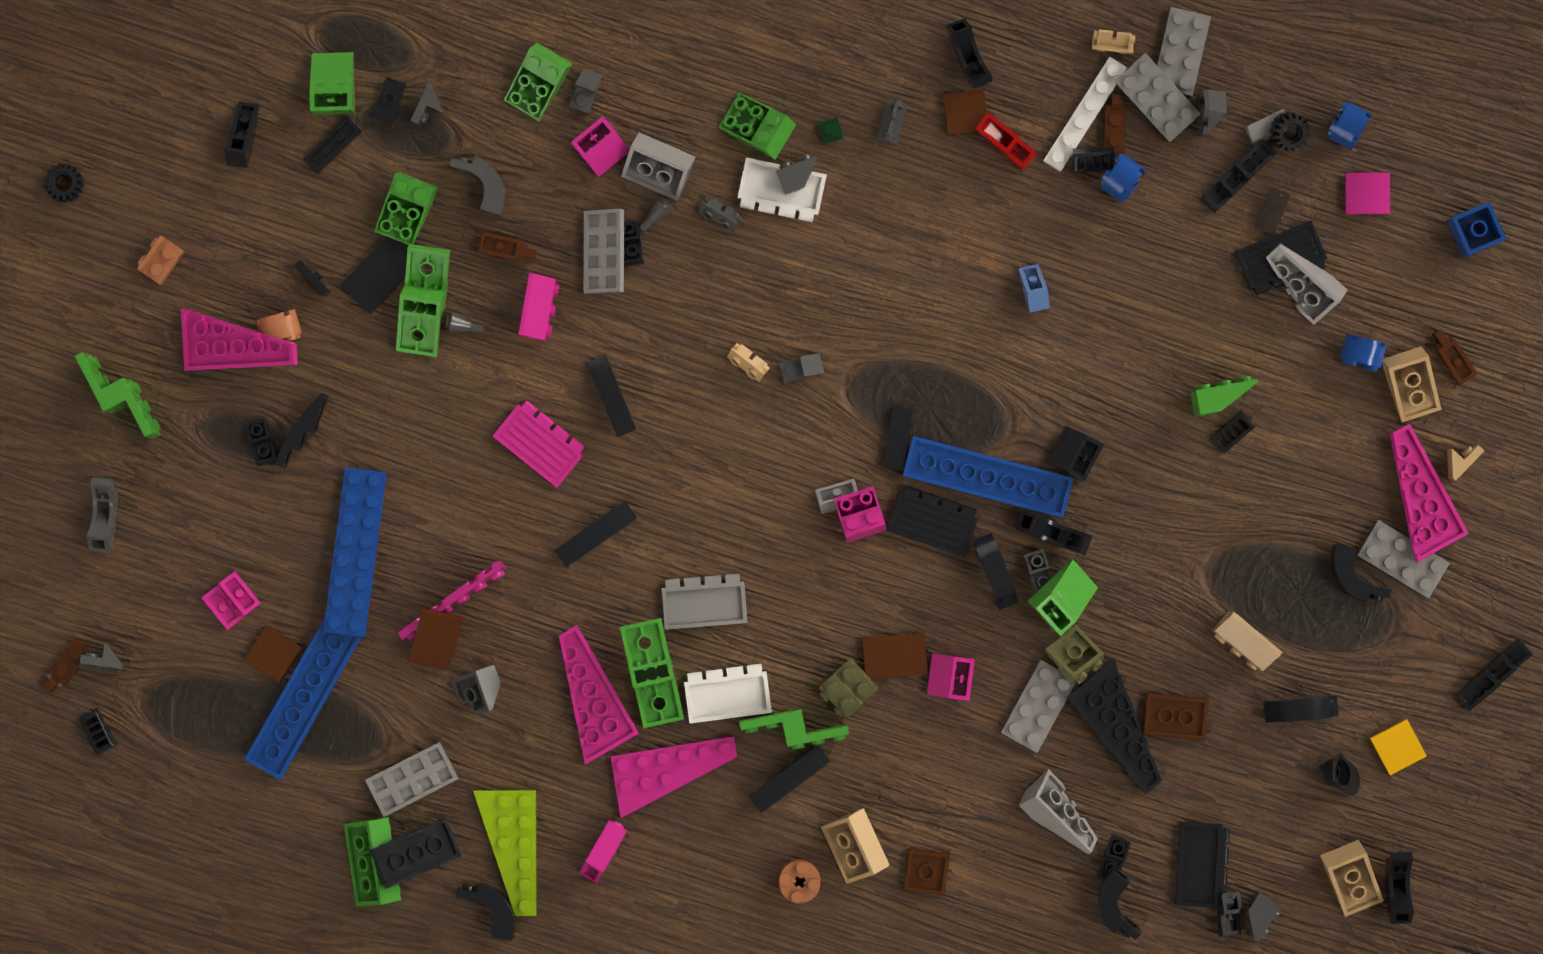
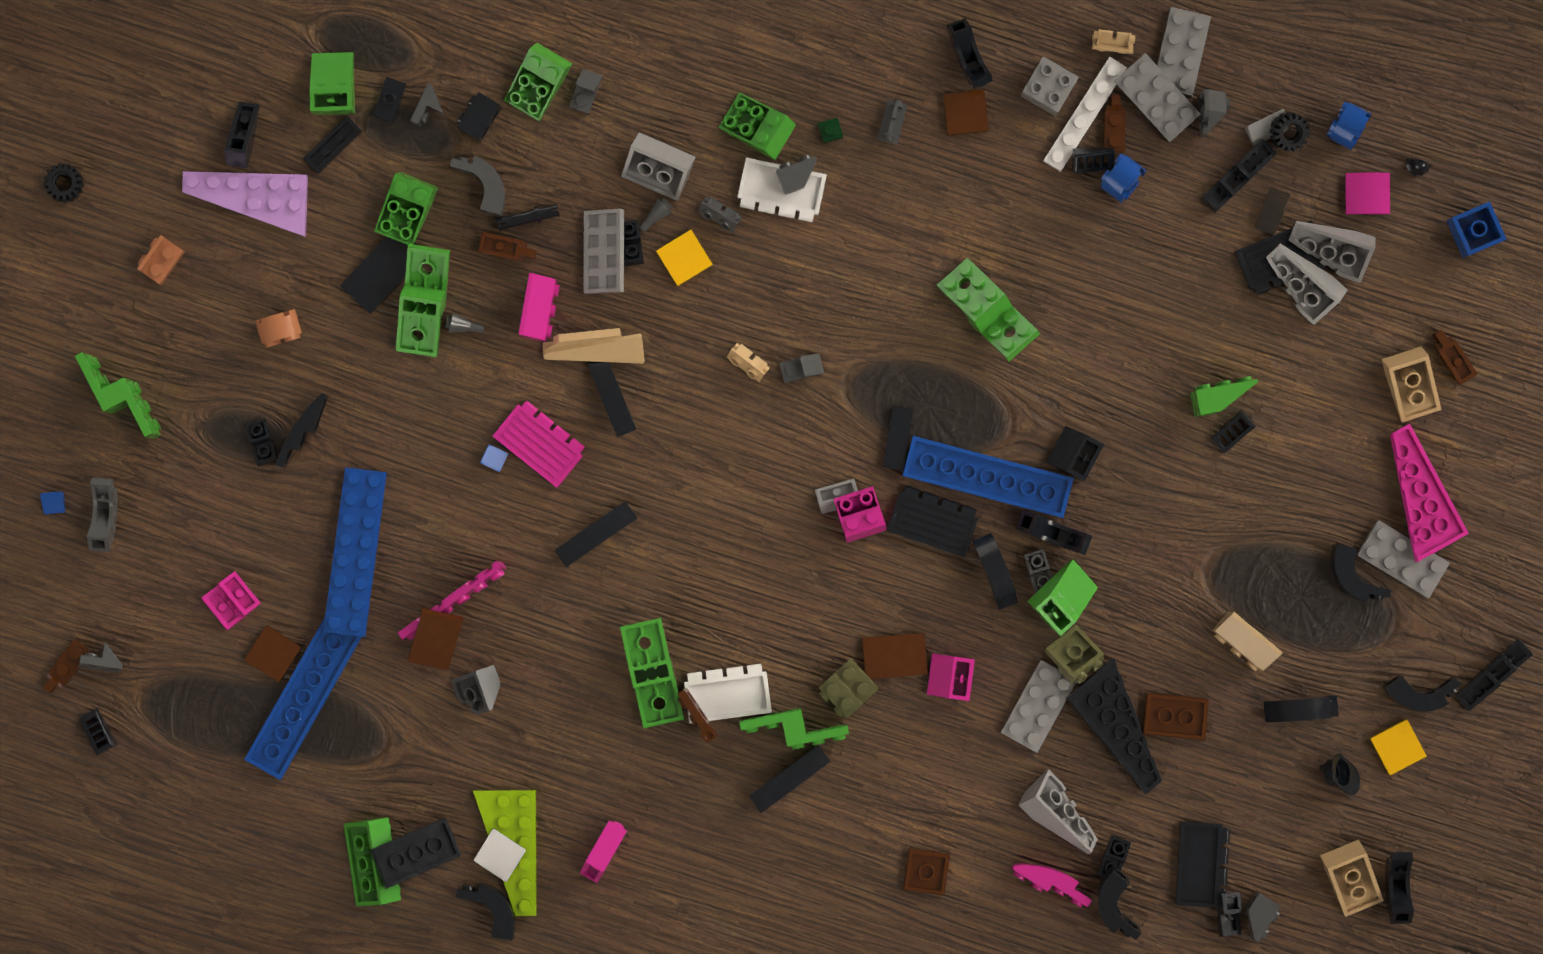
dark pink wing [181,309,298,371] -> none
black plate [294,260,331,296] -> none
light grey plate [365,742,459,817] -> none
dark pink wing [559,625,639,765] -> none
dark pink slope [571,116,630,177] -> none
dark pink wing [611,736,737,818] -> none
light grey hinge [662,574,748,630] -> none
nougat brick [779,859,821,903] -> none
tan slope [821,808,890,884] -> none
red slope [975,113,1036,171] -> none
medium blue slope [1018,264,1050,312] -> none
blue brick [1340,334,1387,371] -> none
tan slope [1447,445,1484,481] -> none
none -> blue slope [40,492,66,514]
none -> lavender wing [182,171,308,237]
none -> black brick [457,92,501,143]
none -> white sticker [474,829,526,882]
none -> slope [480,444,509,472]
none -> black pin [496,203,560,231]
none -> tan wedge [542,328,645,364]
none -> yellow tile [656,230,713,286]
none -> reddish brown hinge [677,688,718,743]
none -> bright green bracket [937,258,1040,361]
none -> dark pink slope [1011,863,1092,908]
none -> light grey brick [1021,56,1079,117]
none -> light grey wedge [1289,221,1376,283]
none -> black arch [1382,675,1461,712]
none -> black piece [1405,158,1431,175]

